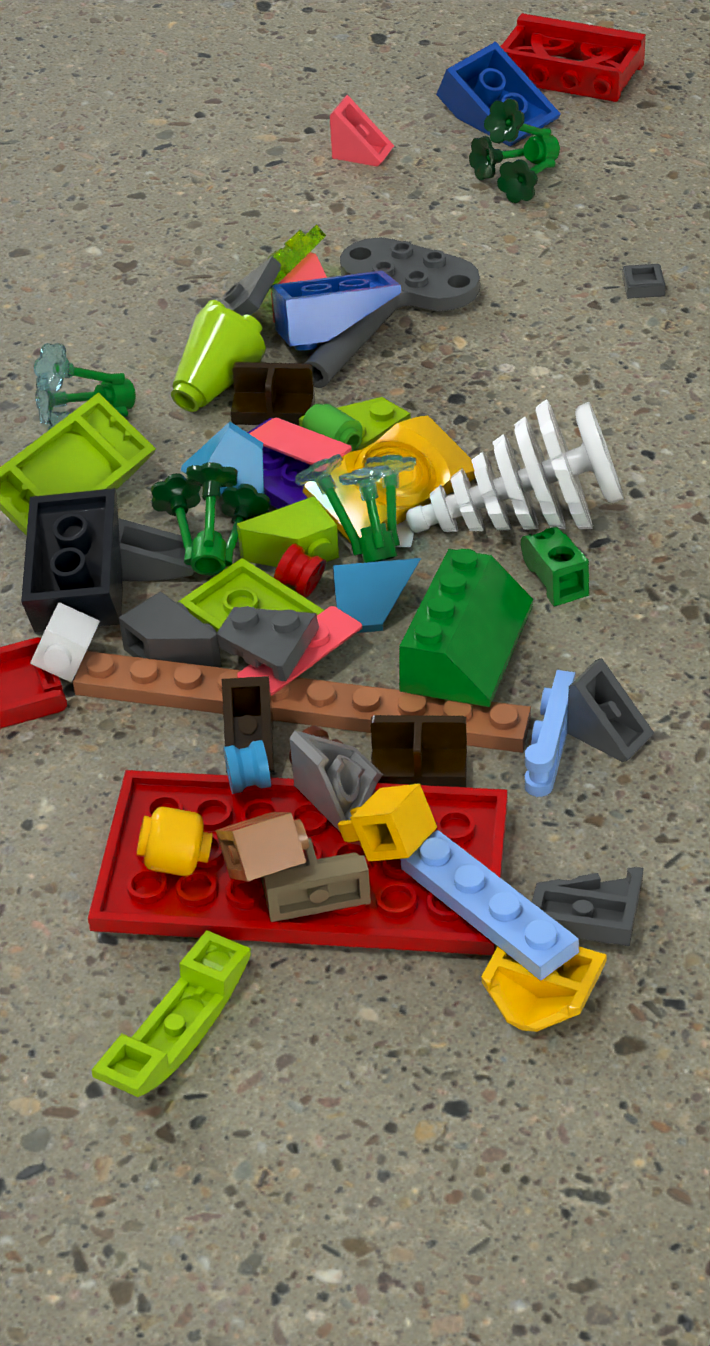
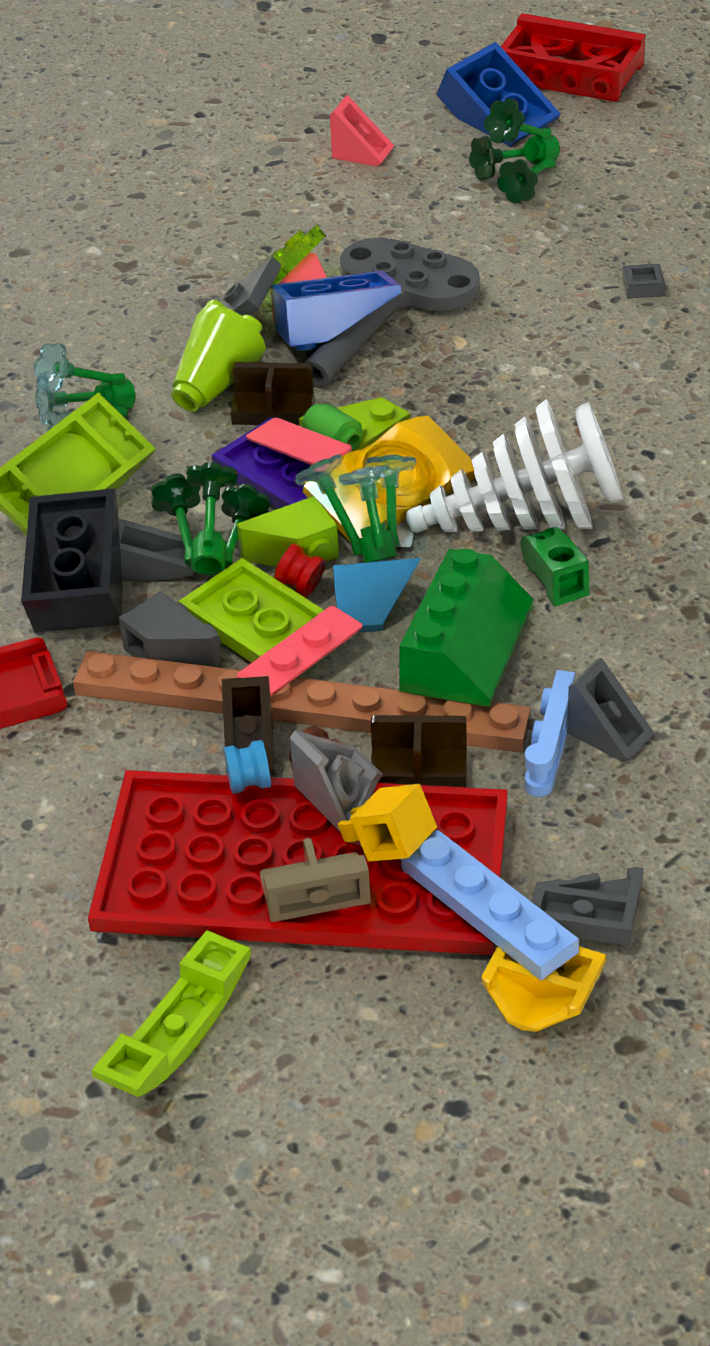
white brick [30,602,100,682] -> none
yellow head [137,807,212,877] -> none
dark azure slope [181,422,264,496] -> none
medium nougat brick [215,812,309,882] -> none
dark grey wing [216,606,319,681] -> none

